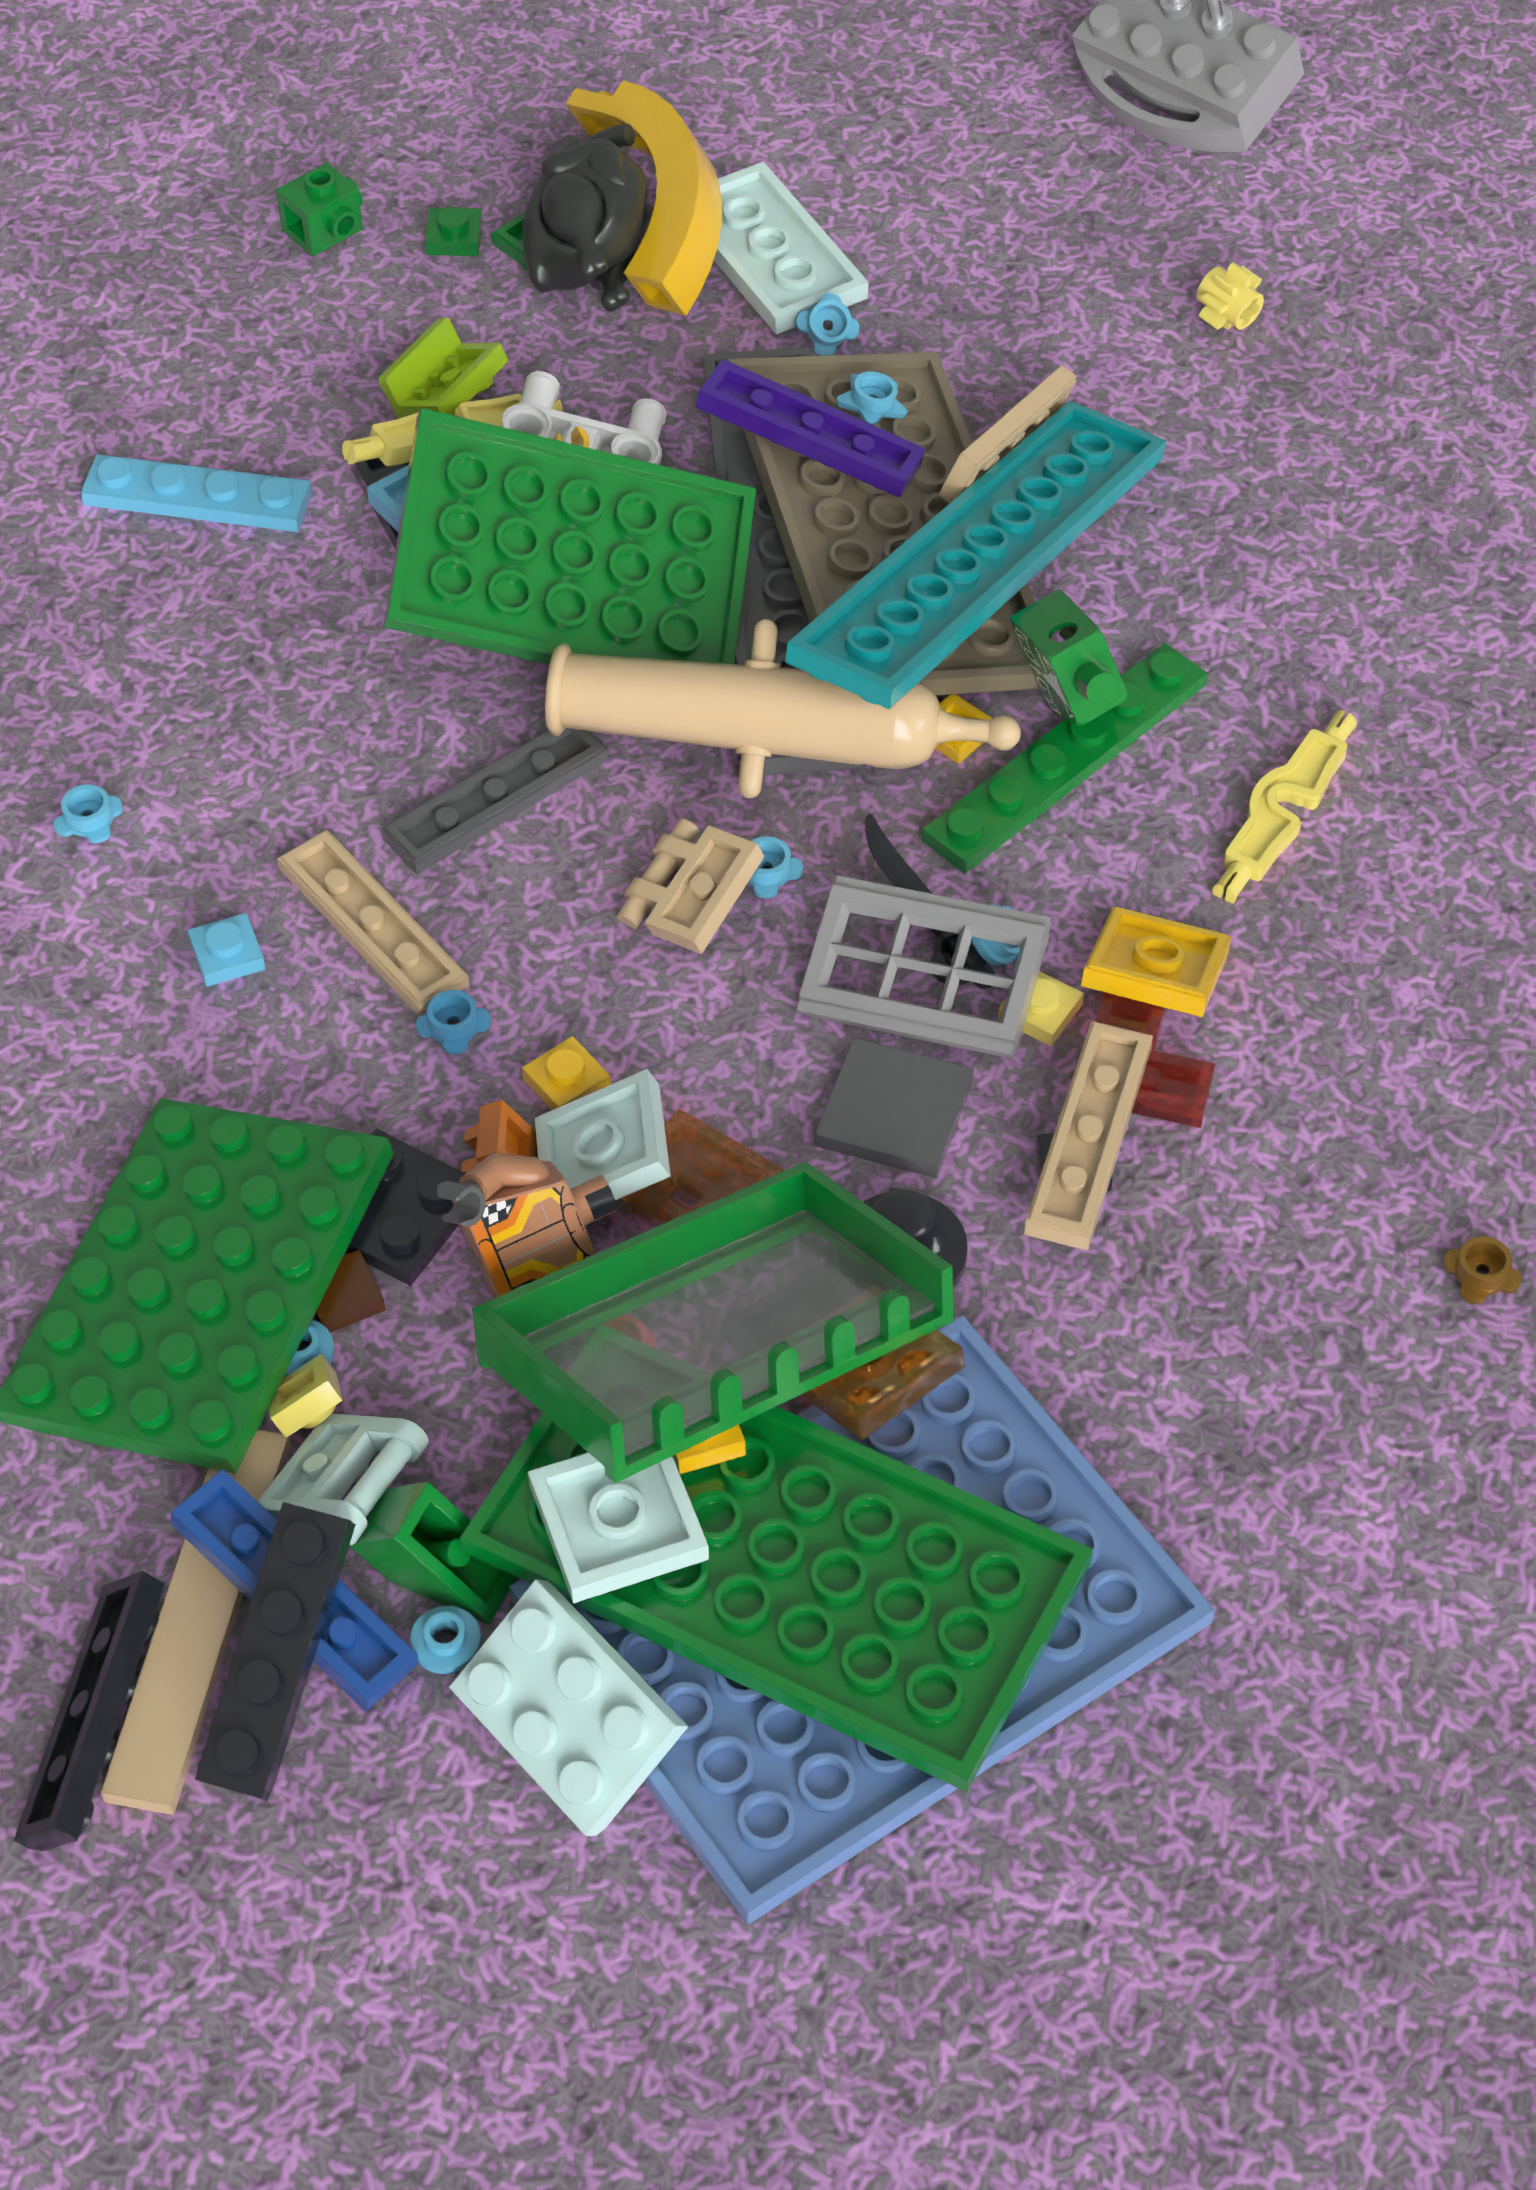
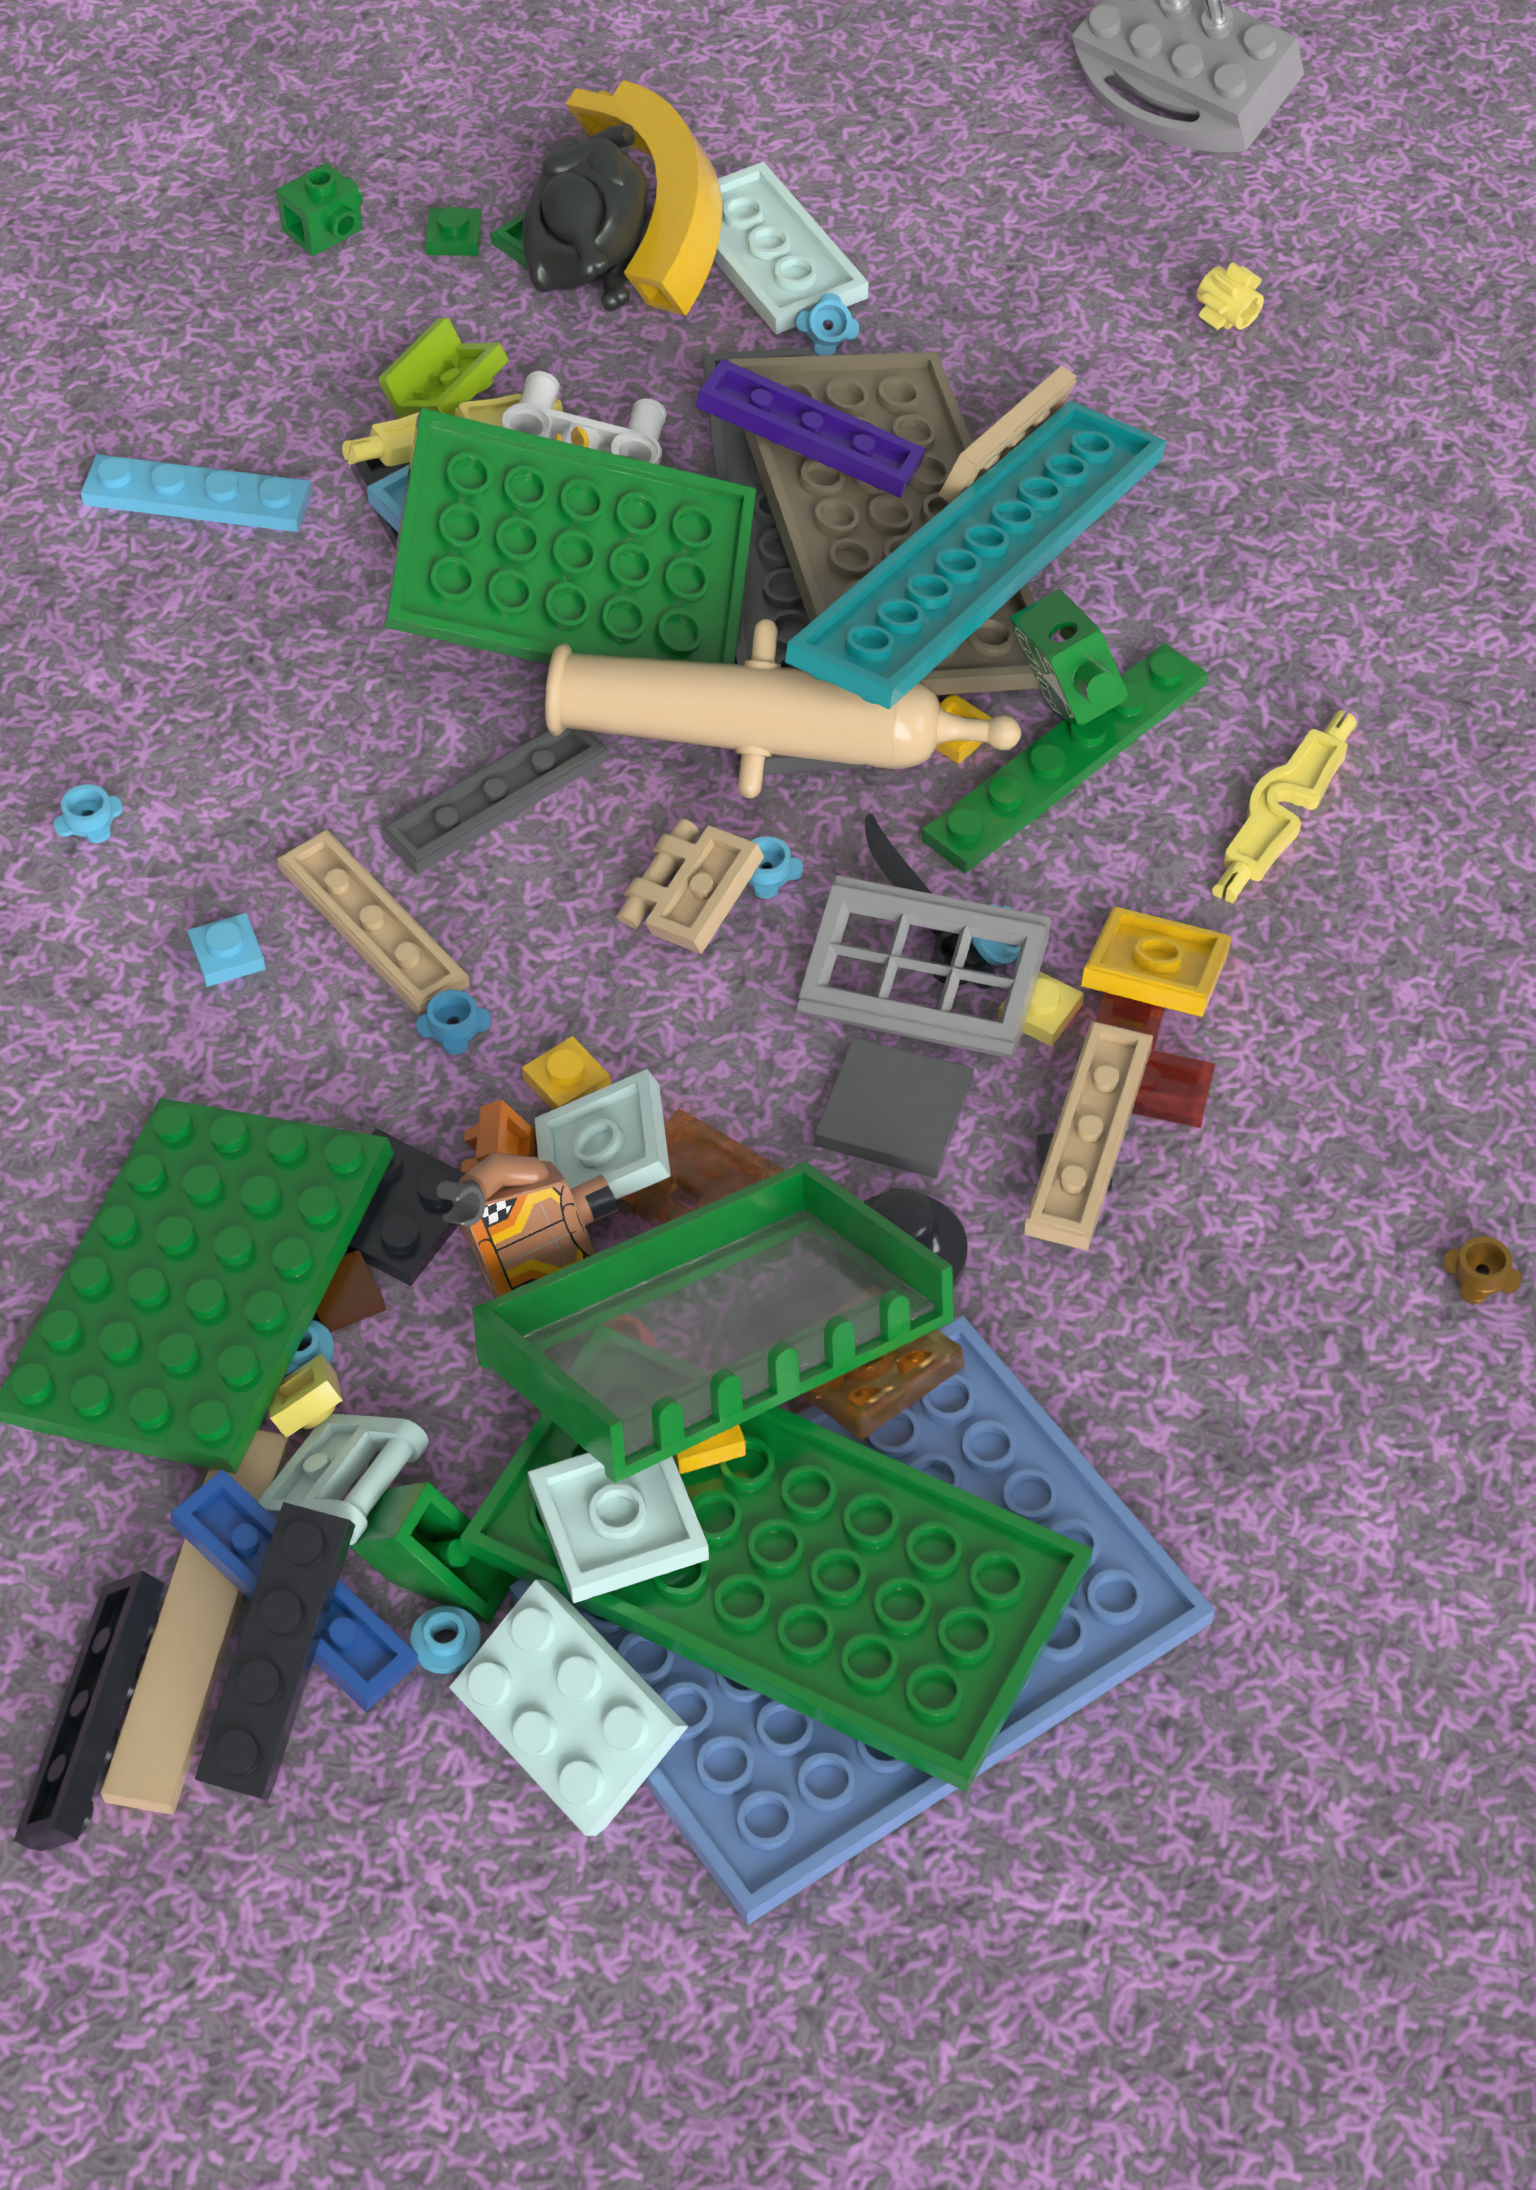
medium azure plate [837,371,908,426] -> none

